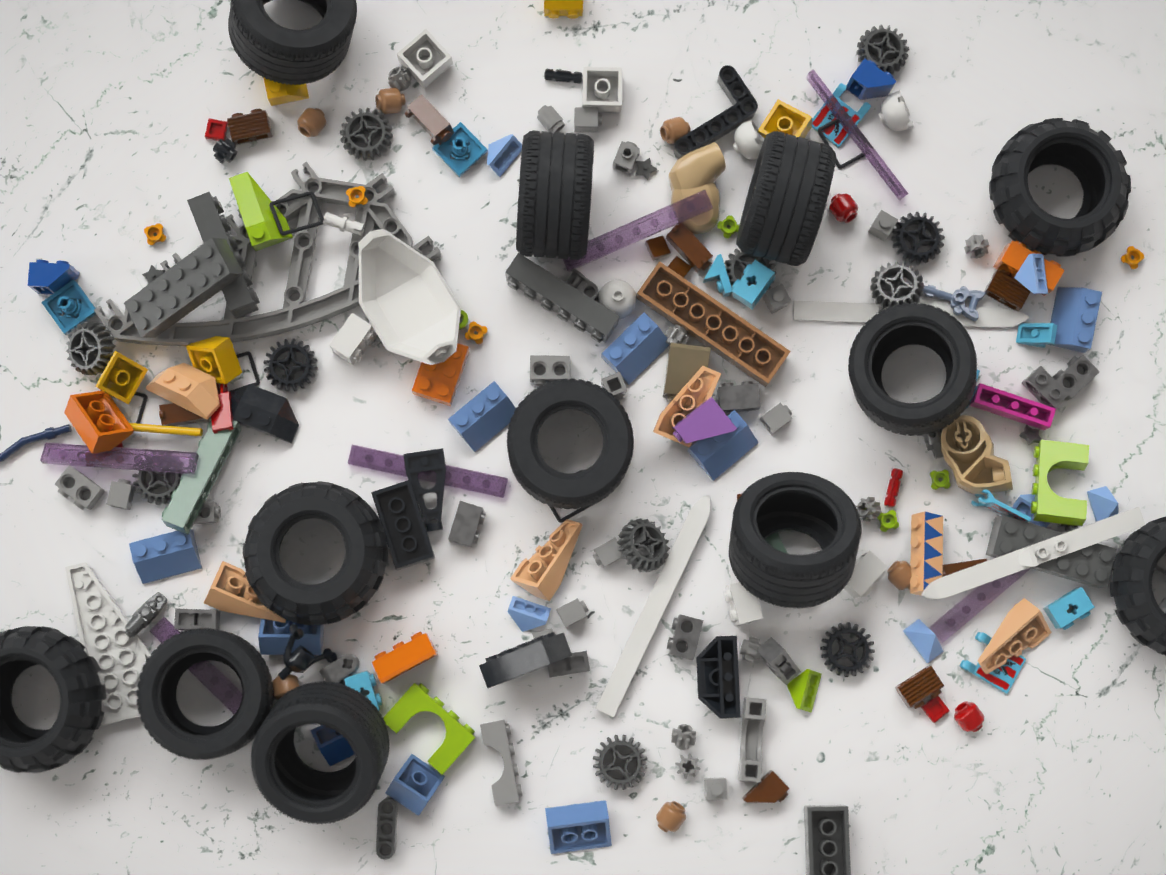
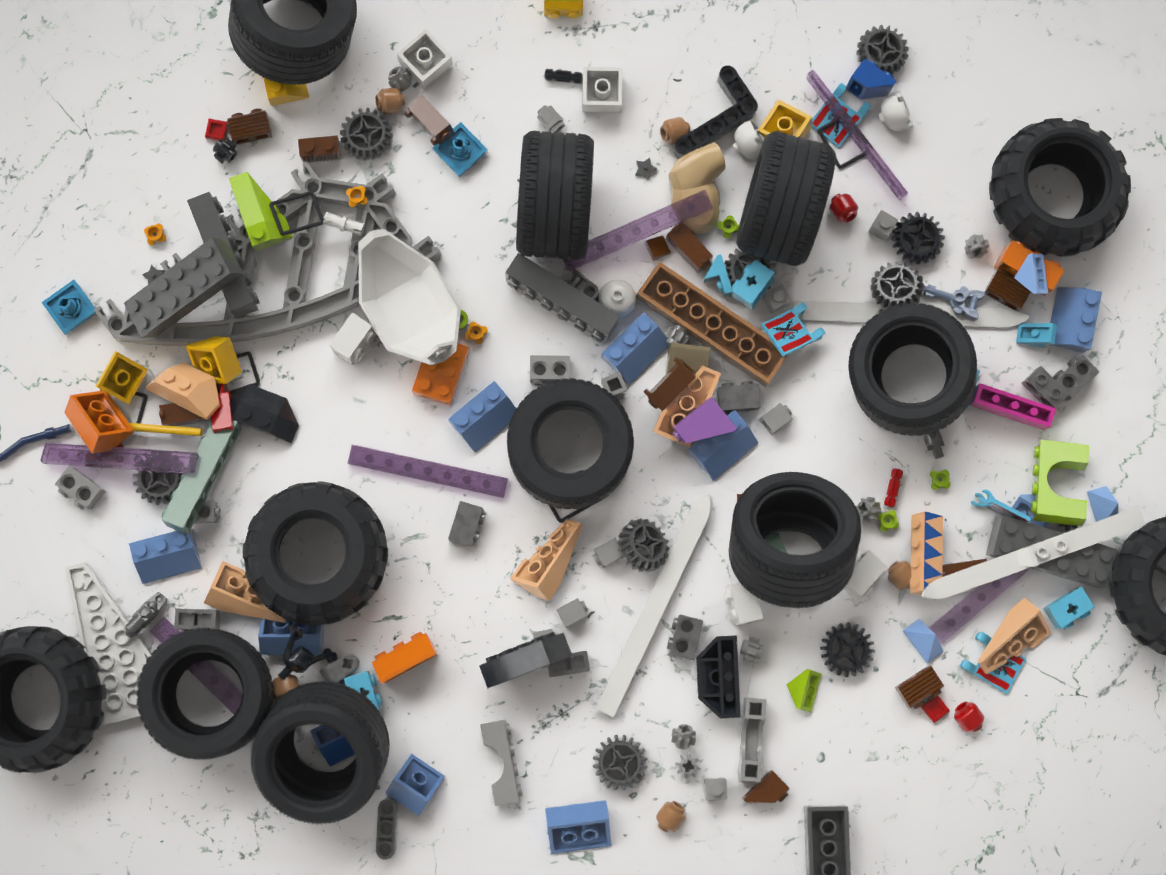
blue slope [27,259,80,295] -> none
dark grey gear [65,322,116,376] -> none
light grey brick [106,479,136,510] -> none
black gear [263,338,318,392] -> none
medium nougat head [297,108,327,137] -> none
black brick [371,480,436,571] -> none
lime arch [383,683,476,775] -> none
black plate [403,448,446,532] -> none
light blue slope [487,134,522,177] -> none
light blue slope [507,596,551,632] -> none
light grey brick [574,107,602,132] -> none
light grey brick [612,141,640,174] -> none
reddish brown slope [668,256,692,278] -> none
flat silver brick [756,637,801,685] -> none
tan piece [941,415,1013,494] -> none
dark grey piece [1019,425,1041,445] -> none
light orange plate [1121,246,1144,269] -> none
none -> reddish brown brick [298,135,341,163]
none -> reddish brown brick [643,357,696,411]
none -> medium azure flag [761,302,826,357]

